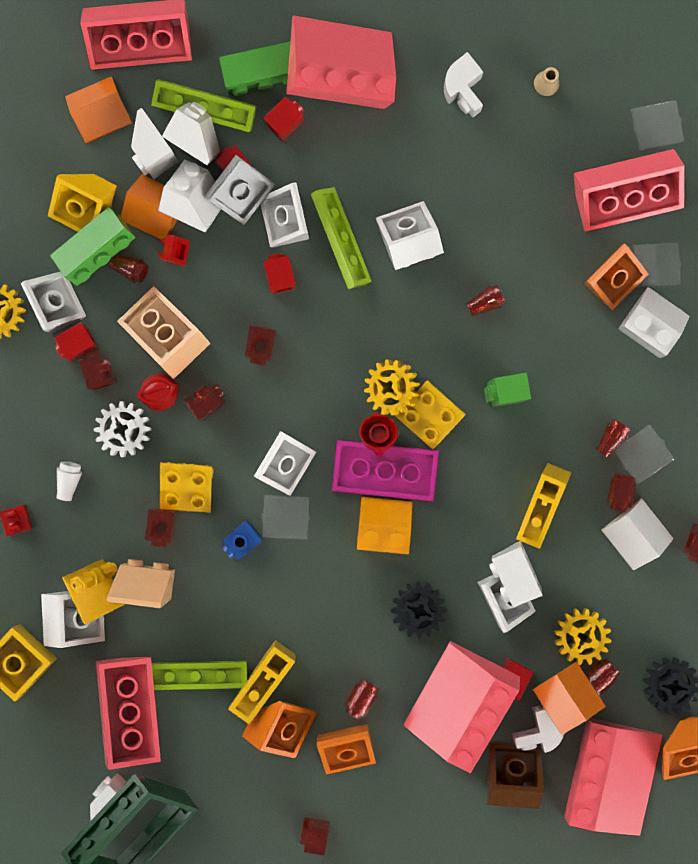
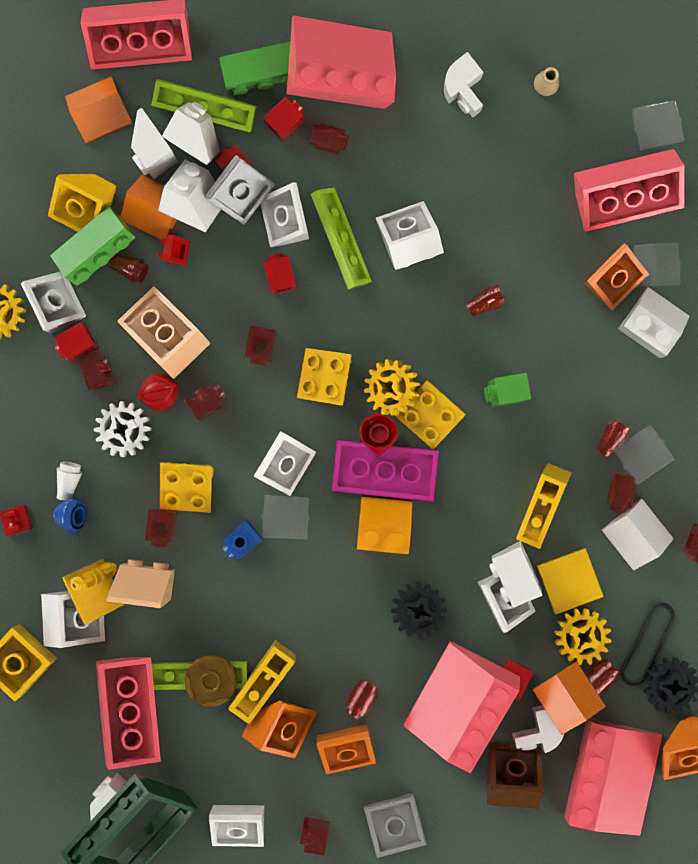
none -> blue cone [53,498,87,534]
none -> pearl gold tile [185,654,237,707]
none -> white slope [209,805,264,847]
none -> yellow hinge [297,348,352,406]
none -> clear red brick [310,124,349,155]
none -> light grey tile [364,793,427,858]
none -> yellow tile [537,548,604,615]
none -> black piece [620,603,675,686]

